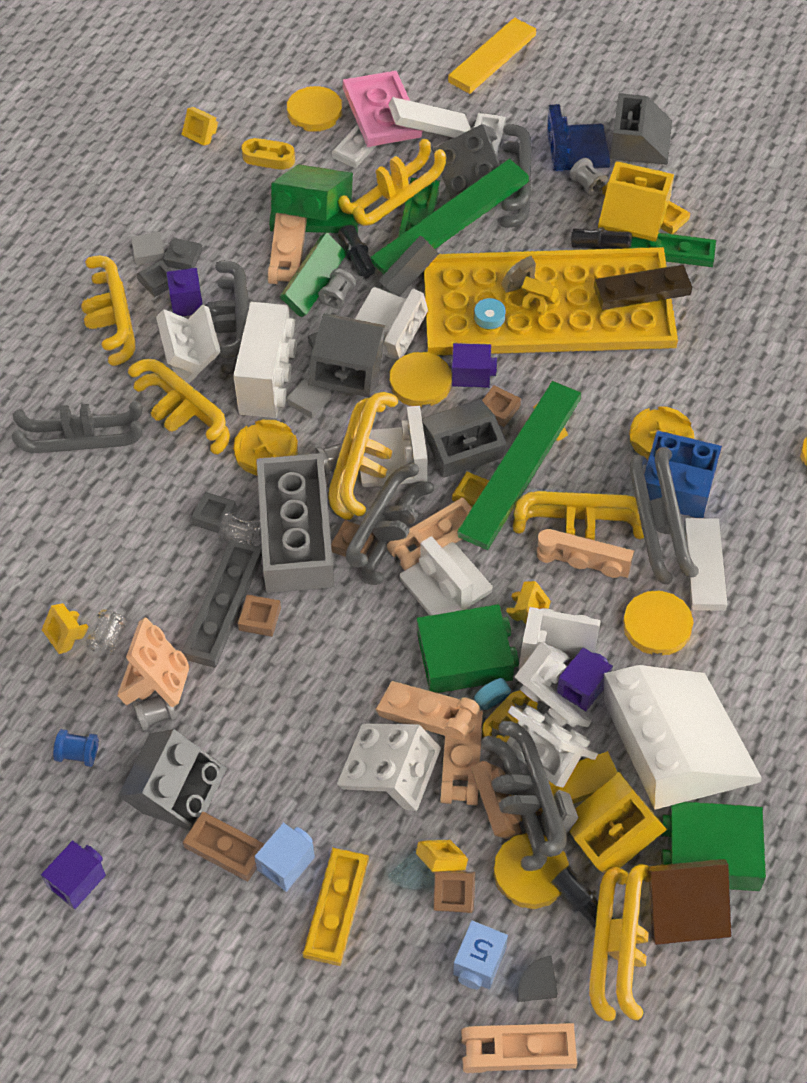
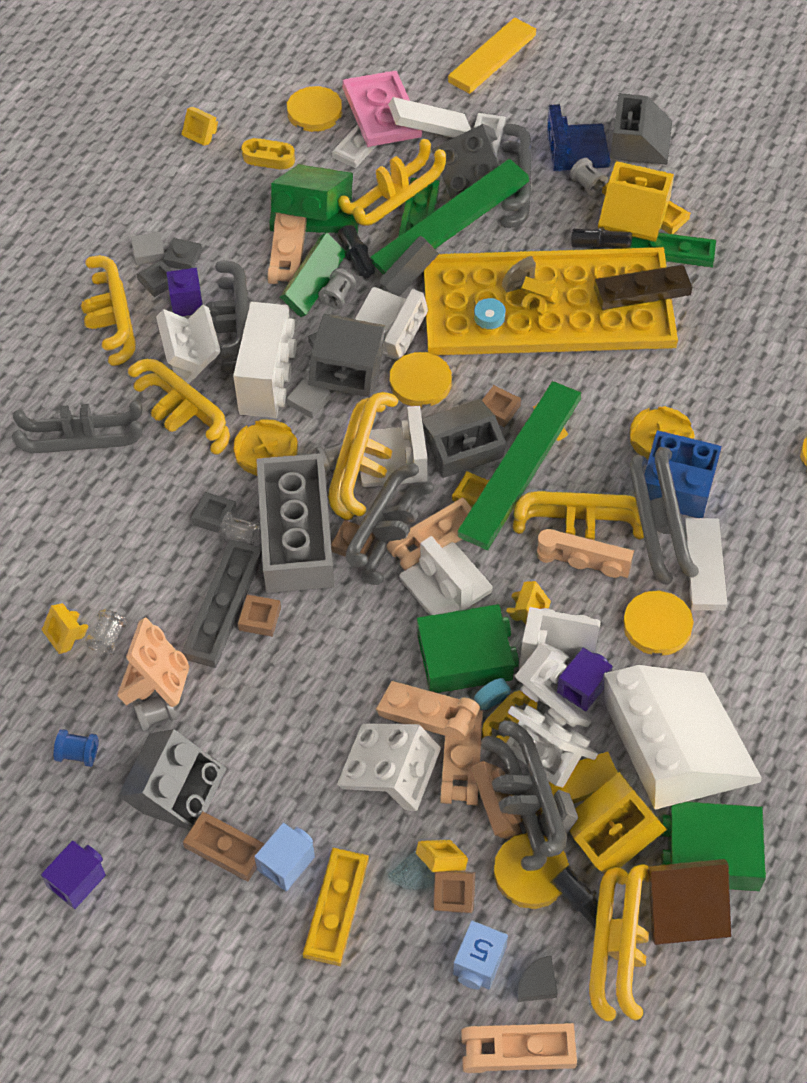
dark purple brick [452,343,497,388] -> none

